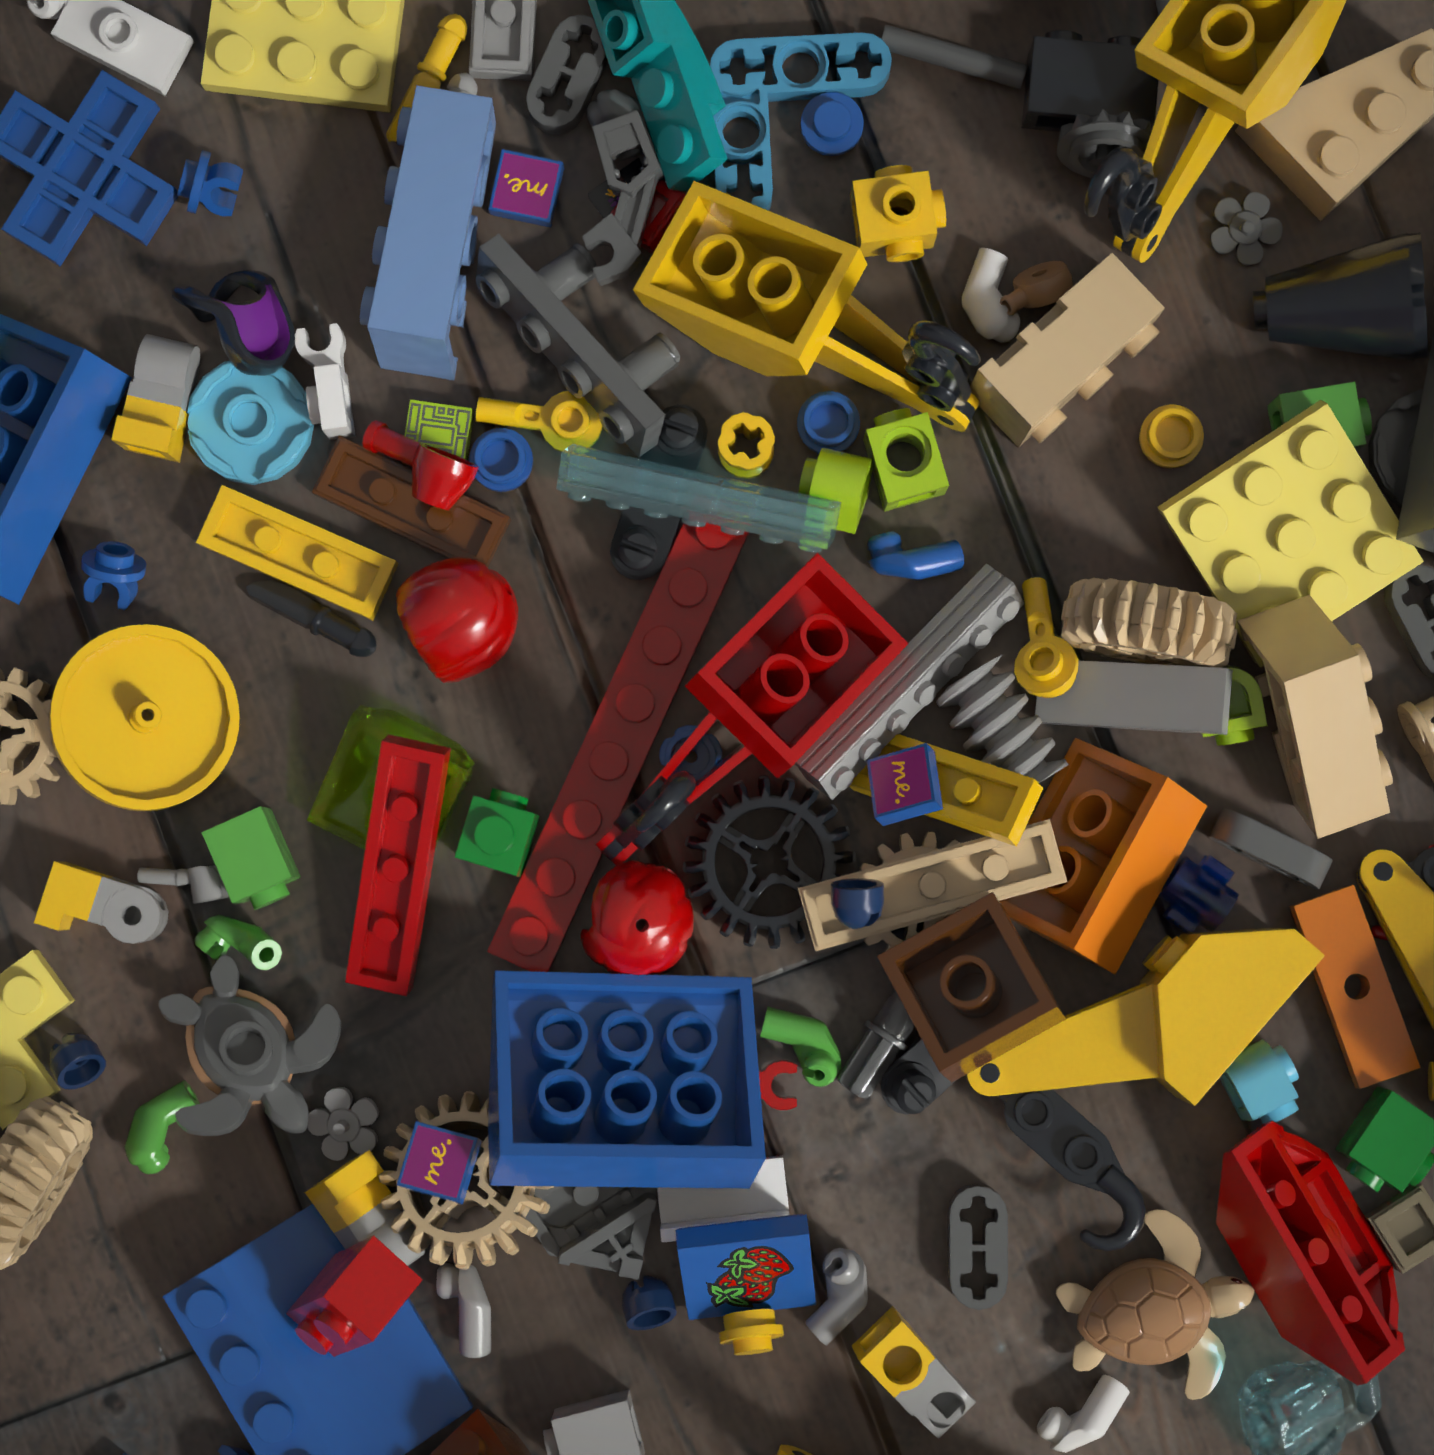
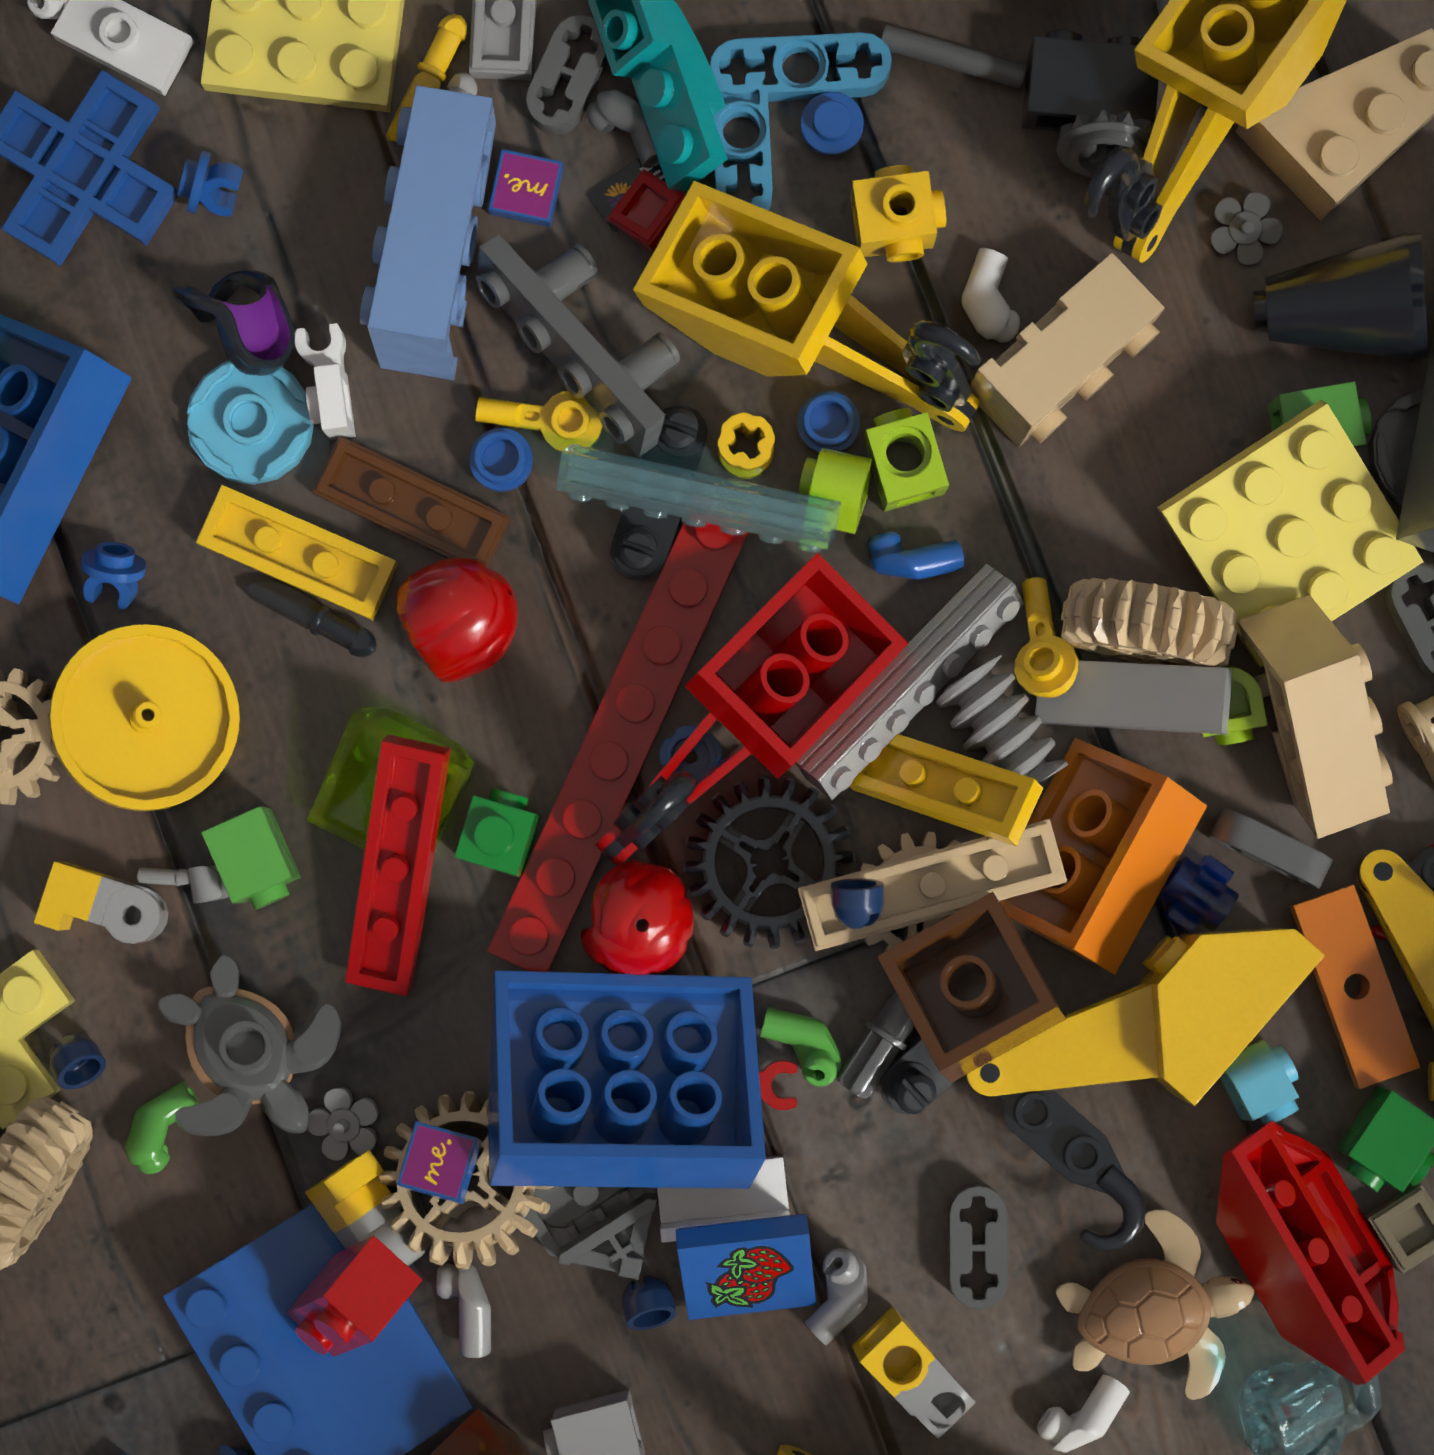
leg [111,334,200,463] -> none
bright green arm [195,915,282,970] -> none
red bar [362,420,479,510] -> none
lime tile [401,400,474,466] -> none
dark grey piece [582,111,664,286] -> none
yellow plate [719,1309,784,1355] -> none
tile [867,743,943,826] -> none
medium nougat piece [1000,261,1073,316] -> none
yellow plate [1139,404,1204,468] -> none

